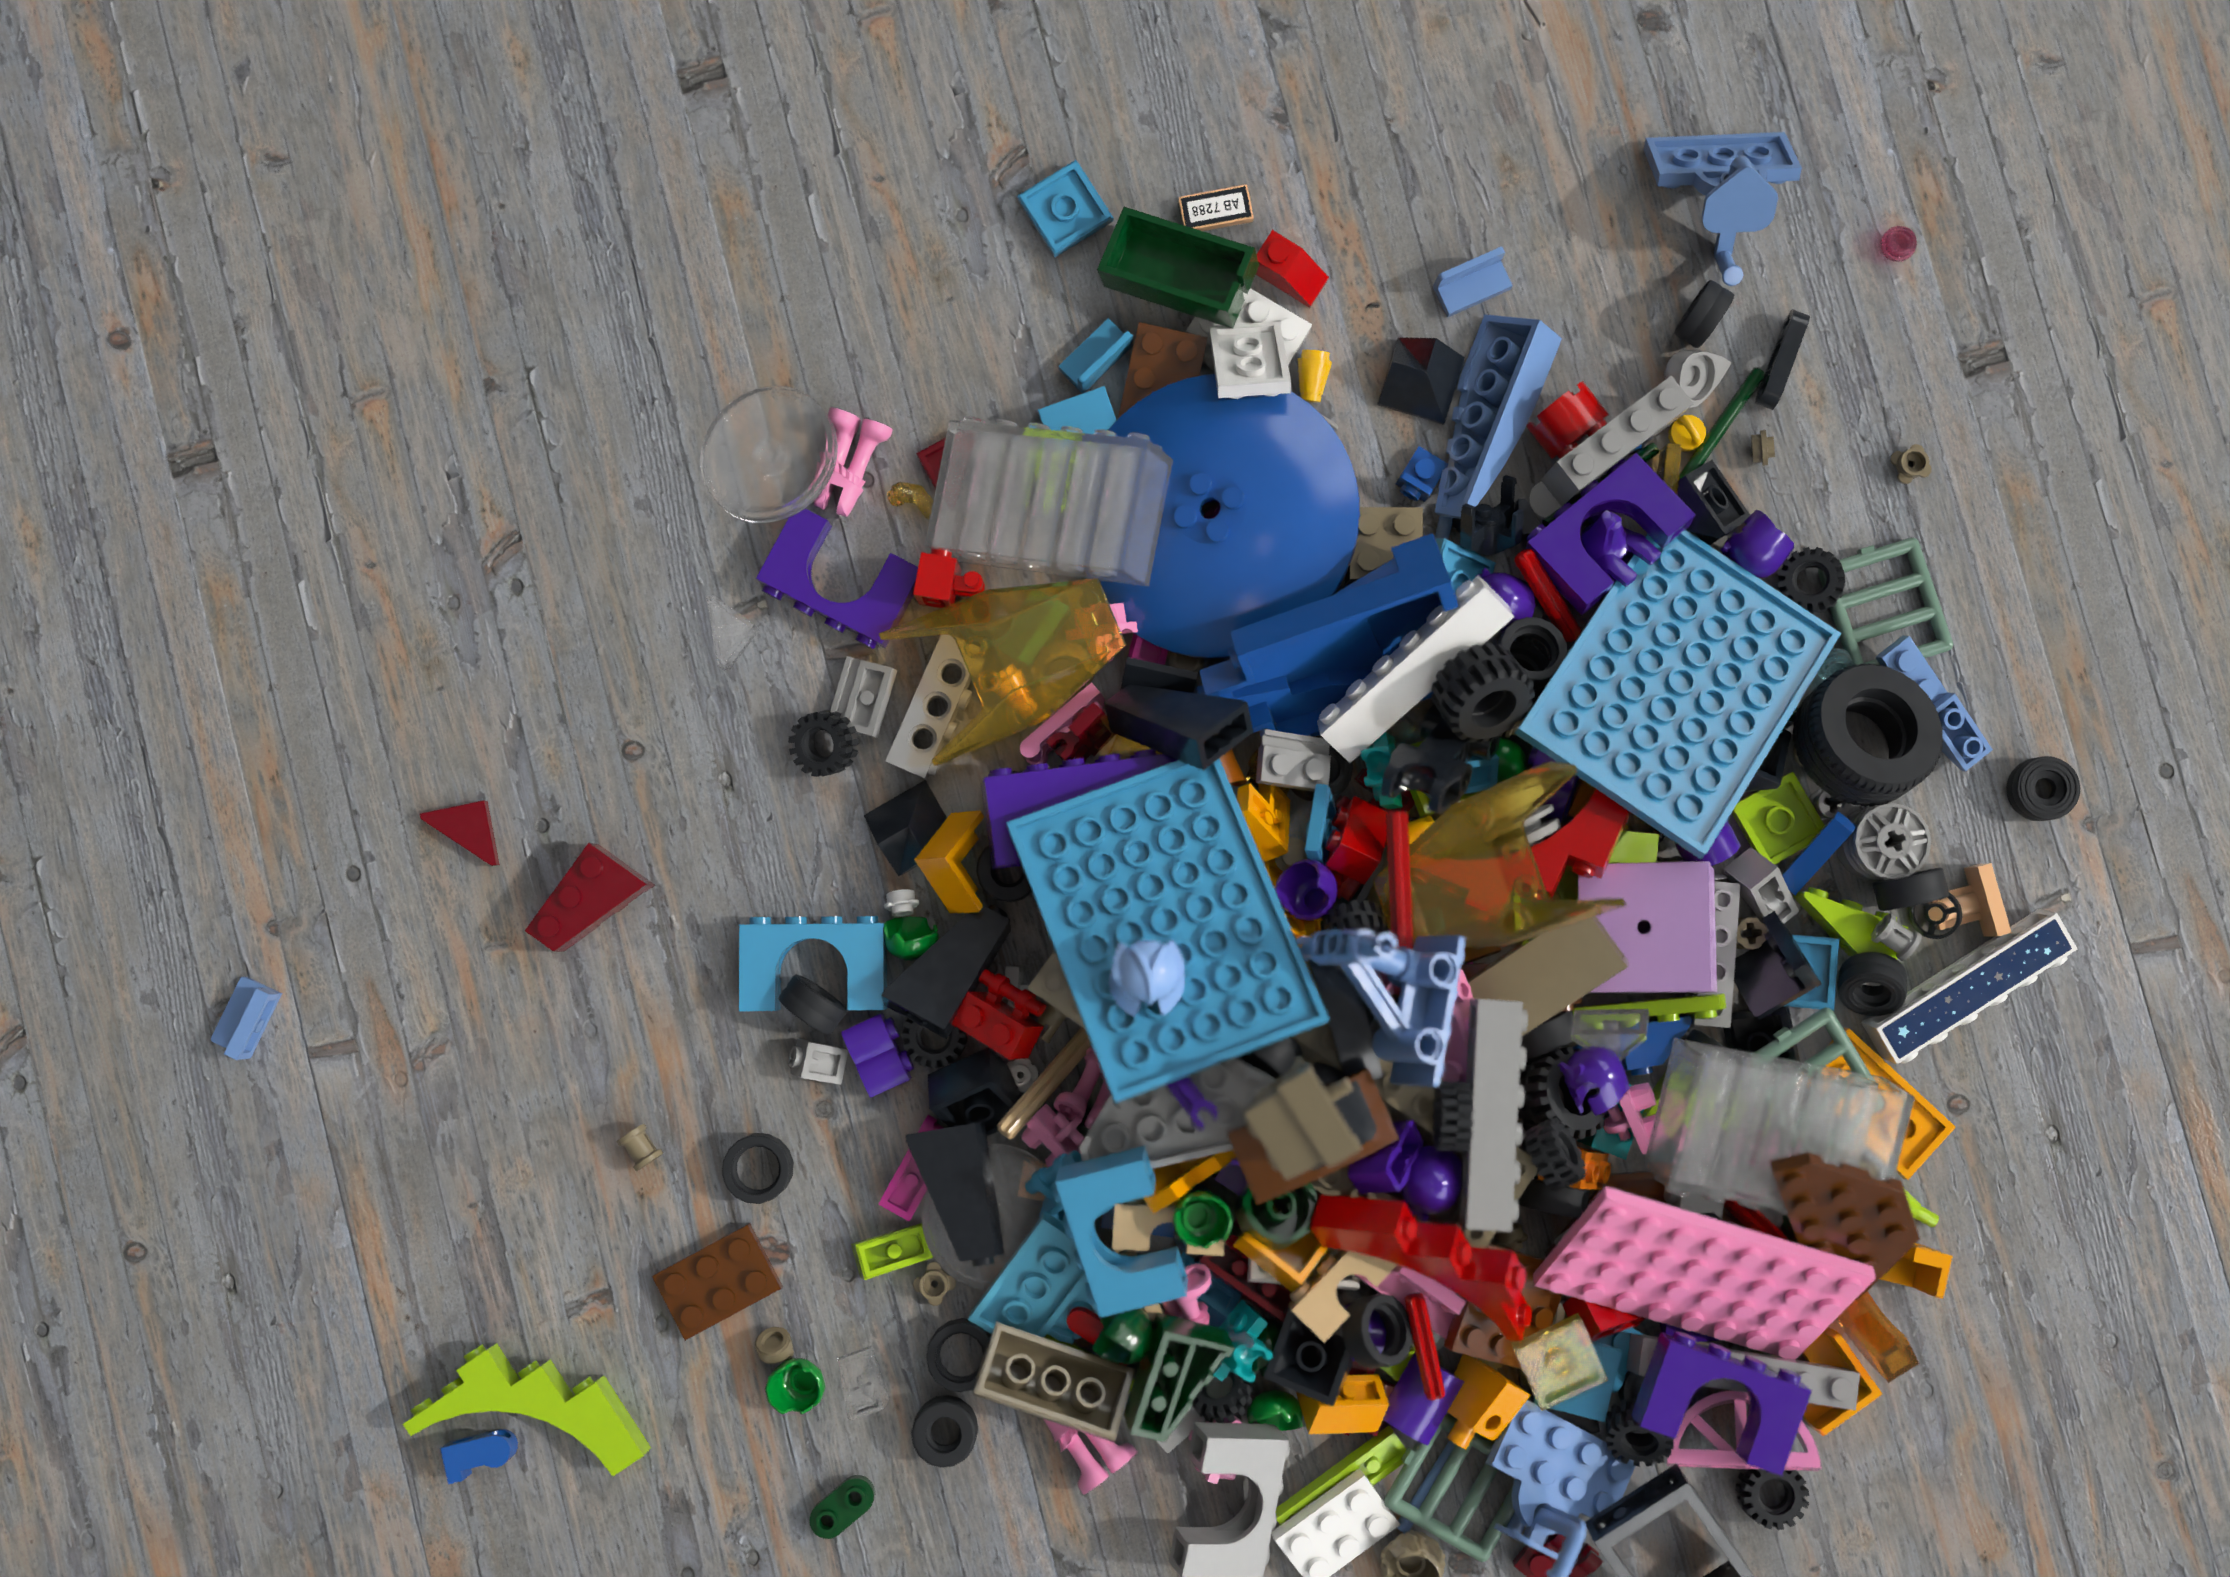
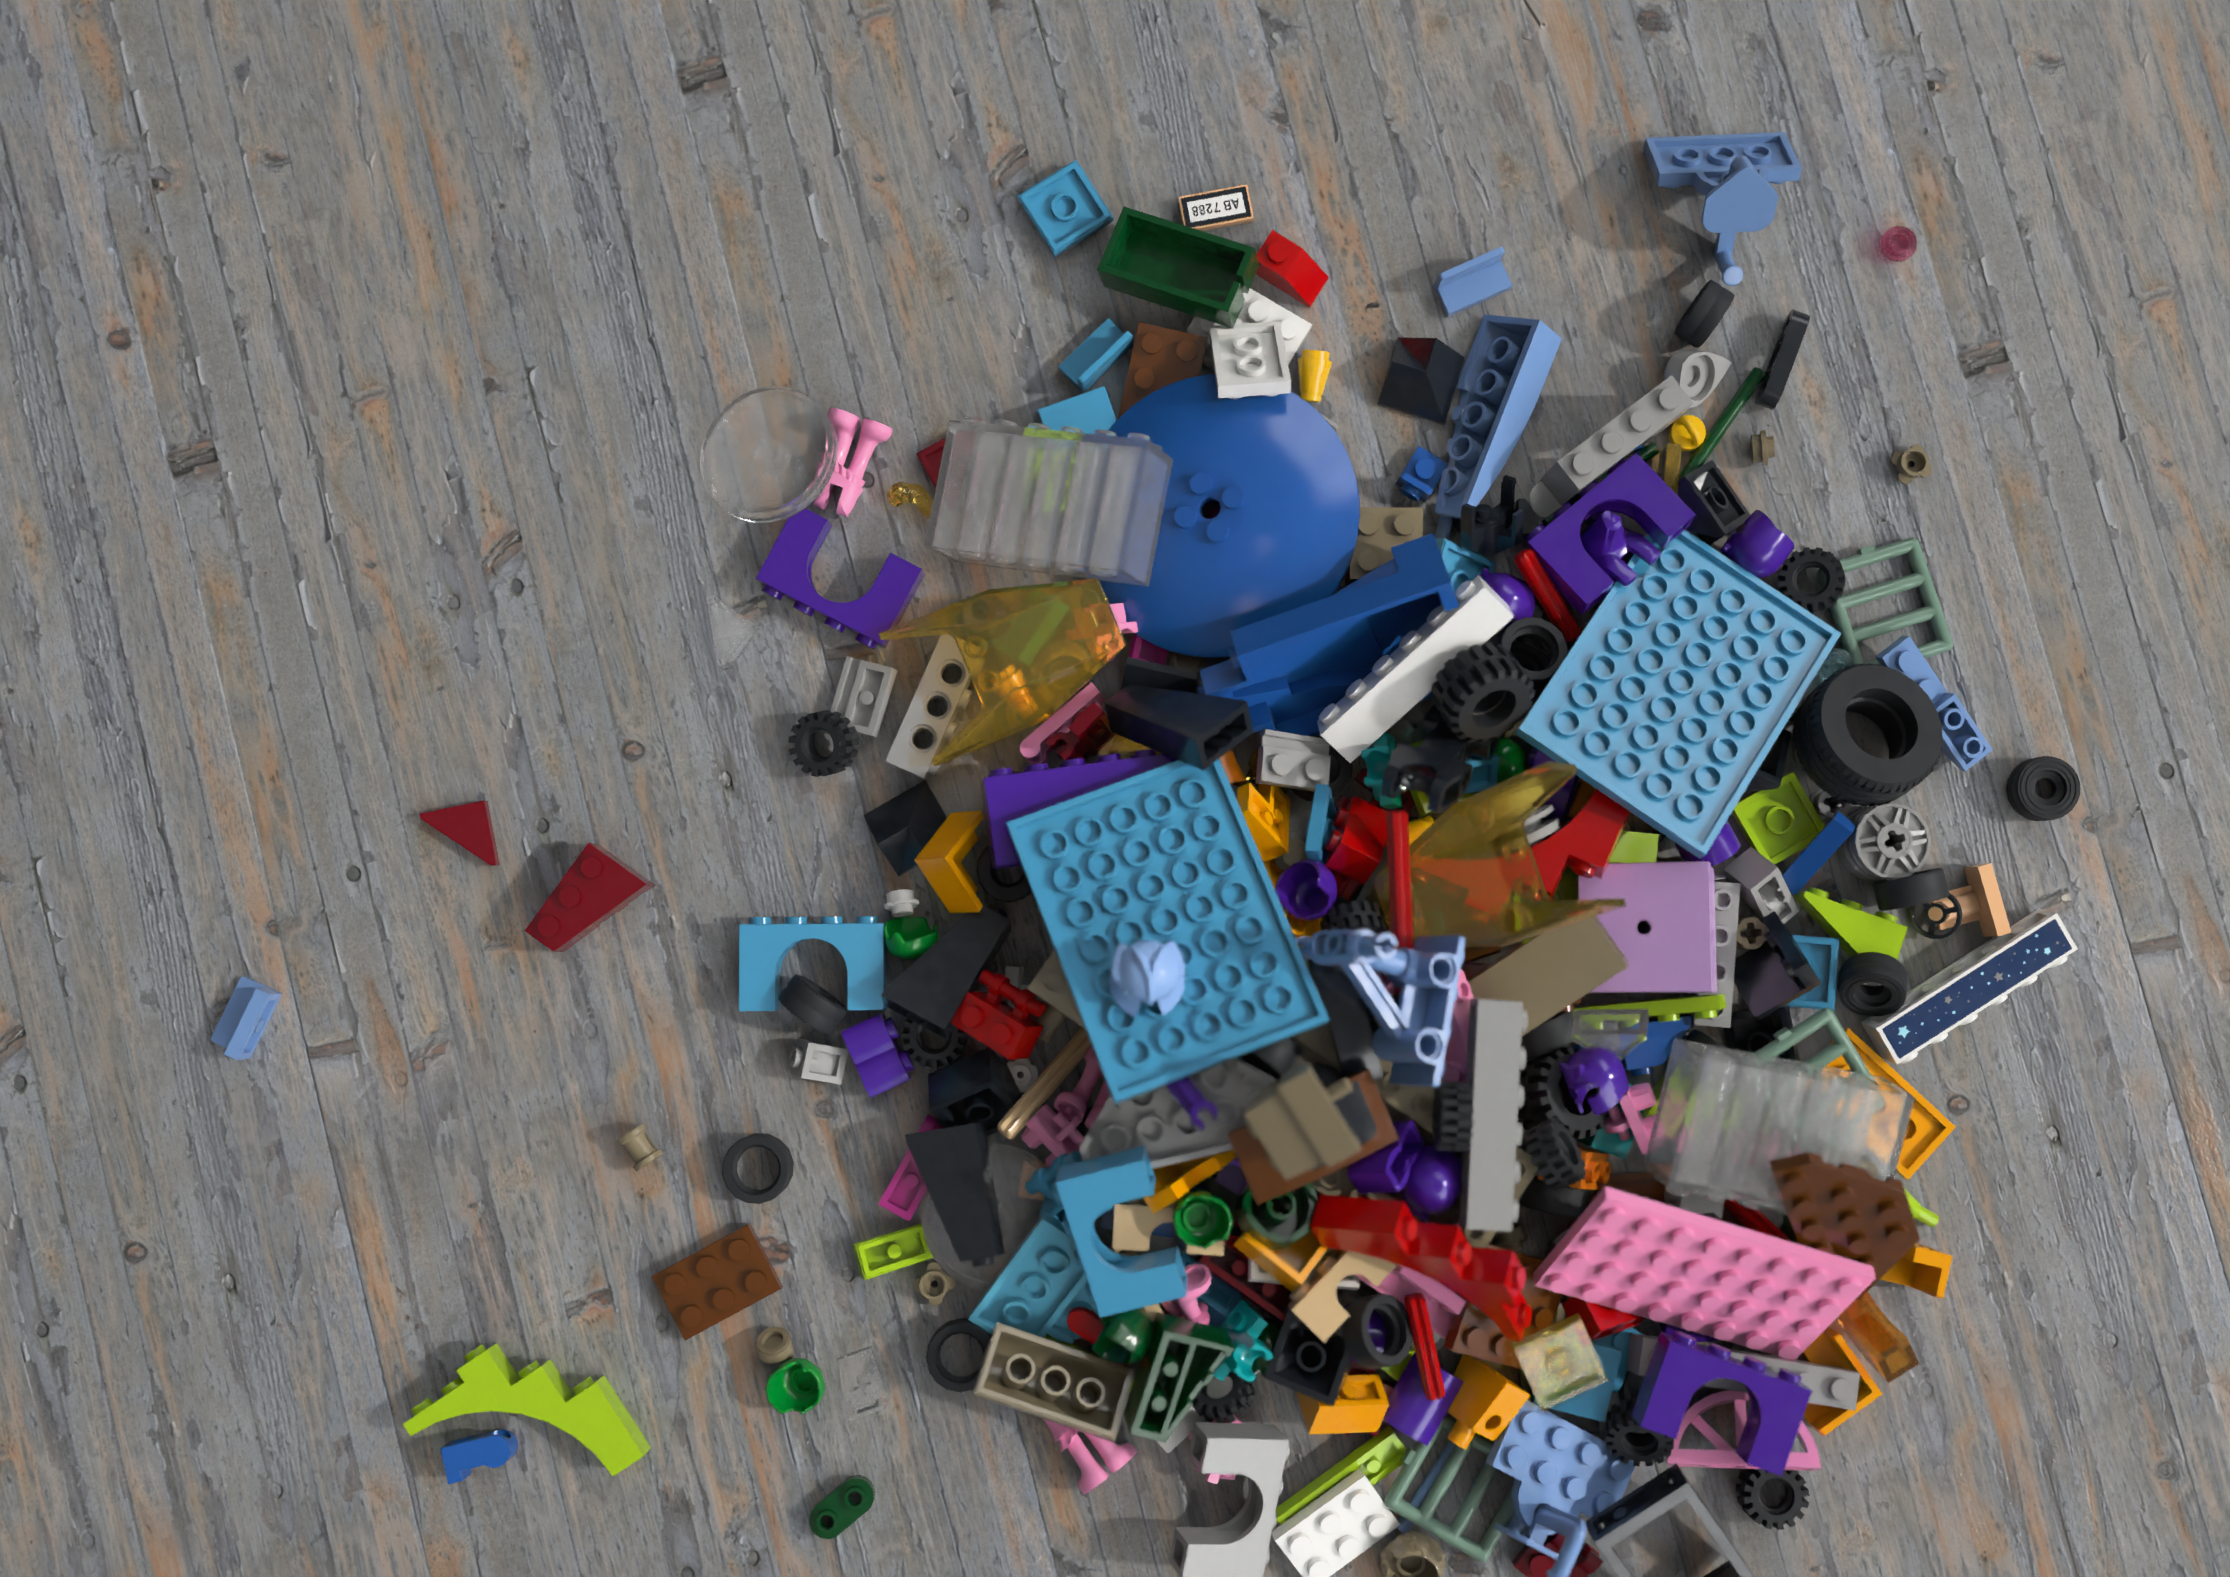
black tyre [911,1395,978,1468] -> none
red brick [913,548,985,611] -> none
green hair [1247,1389,1304,1431] -> none
red brick [1526,381,1610,459] -> none
light grey bush [1871,913,1922,961] -> none

